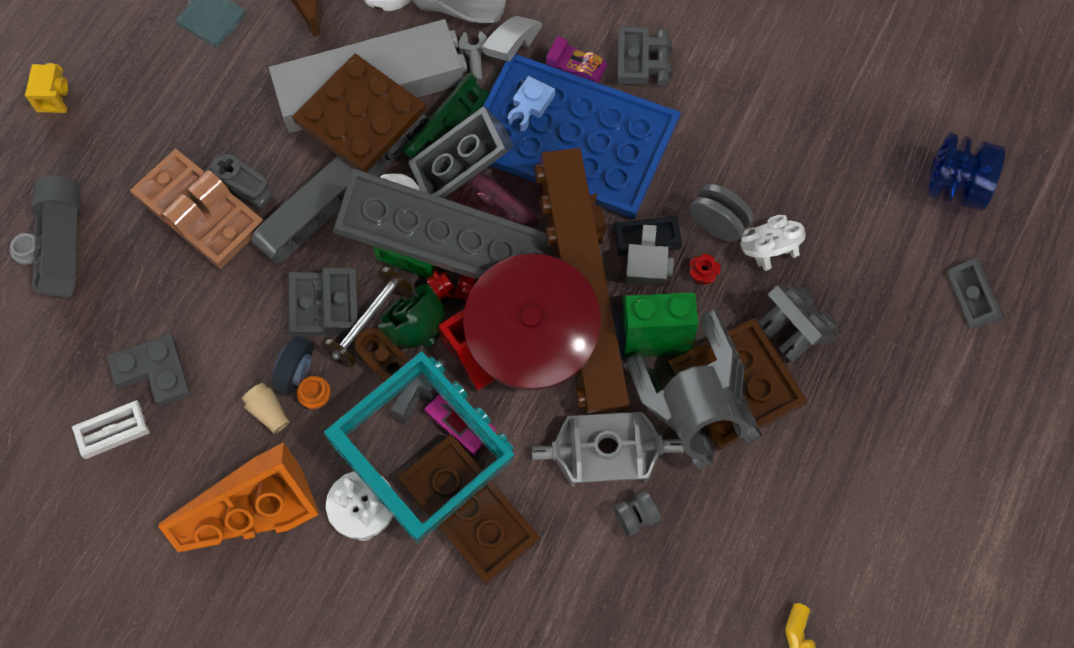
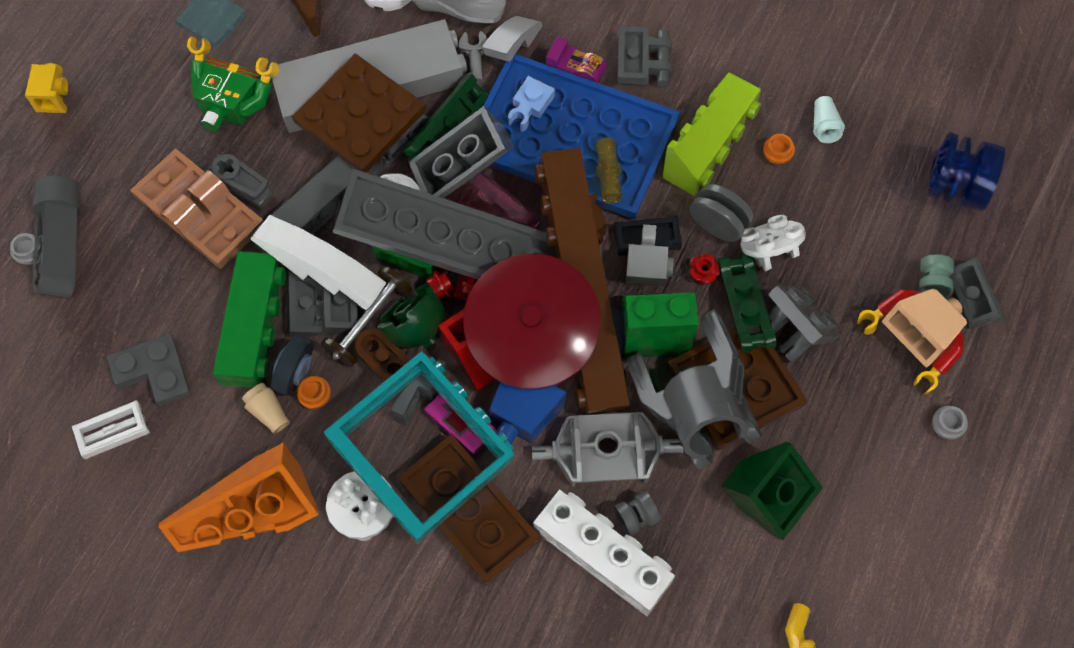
none -> green torso [187,36,280,132]
none -> green brick [213,251,286,388]
none -> white slope [251,215,386,310]
none -> blue torso [489,383,566,445]
none -> white brick [533,489,675,616]
none -> clear yellow pin [596,138,622,204]
none -> lime wedge [662,72,761,196]
none -> dark green plate [718,254,776,353]
none -> dark green slope [721,442,823,540]
none -> orange plate [763,134,795,164]
none -> light aqua cone [813,96,845,143]
none -> light nougat torso [857,289,967,394]
none -> sand green wheel [919,254,954,297]
none -> light grey plate [932,406,968,440]

